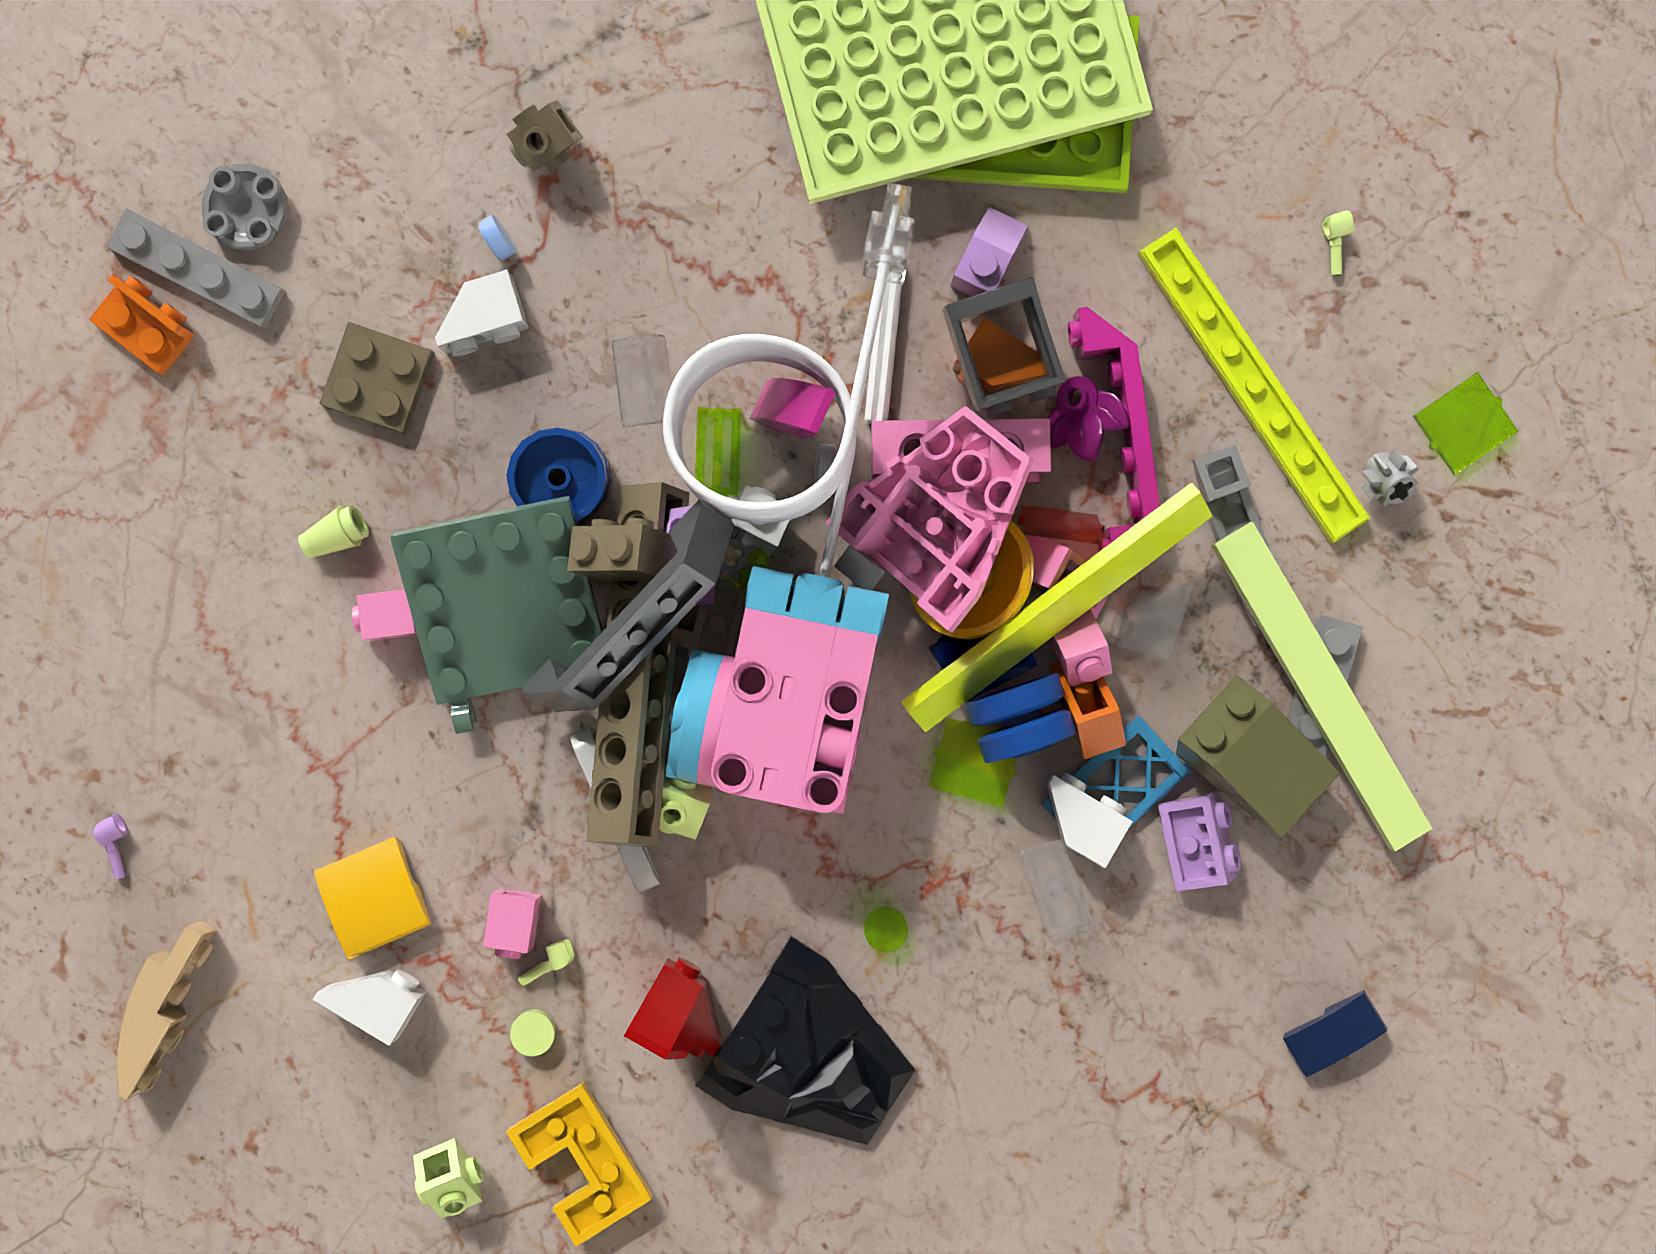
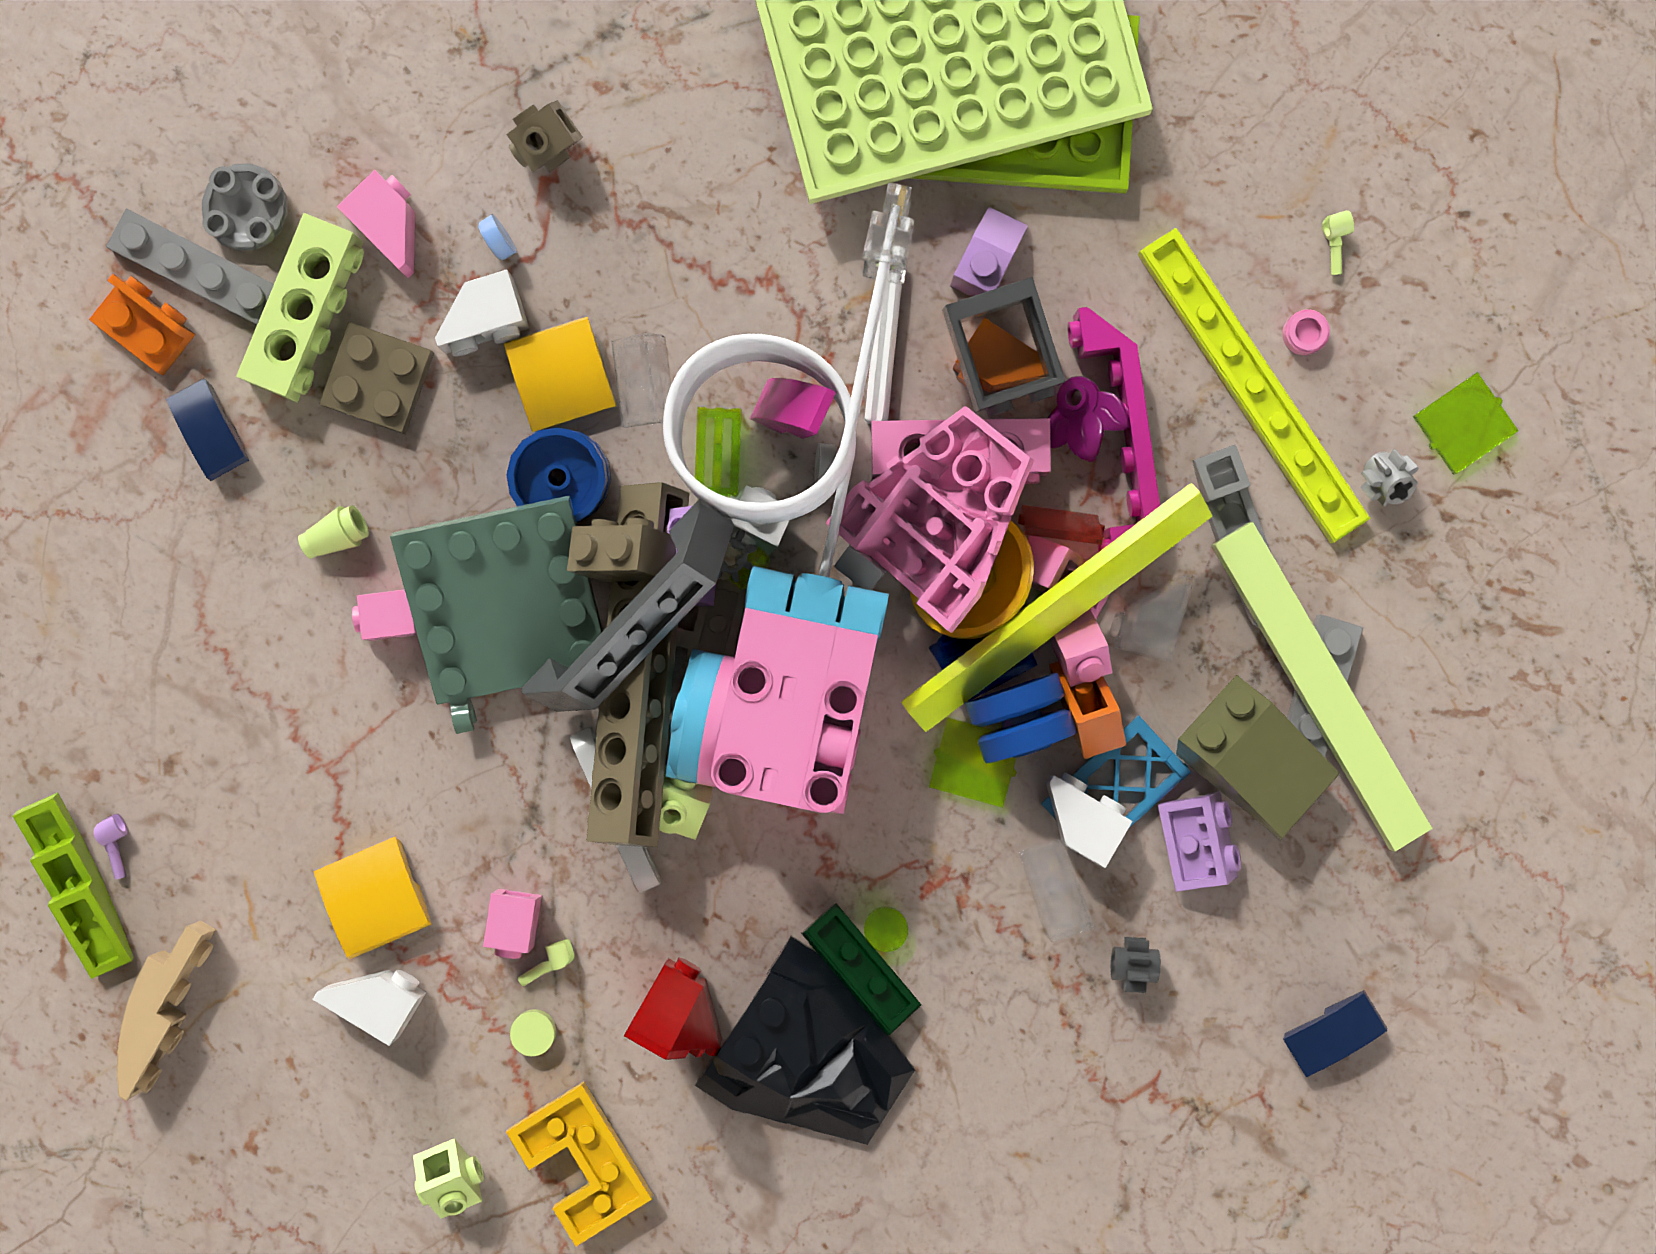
none -> lime slope [12,792,134,979]
none -> dark blue slope [166,378,249,481]
none -> yellowish green brick [236,213,364,403]
none -> bright pink slope [337,170,415,278]
none -> yellow slope [504,316,616,432]
none -> dark green tile [801,903,922,1035]
none -> dark grey gear [1110,937,1161,993]
none -> bright pink tile [1282,309,1330,356]

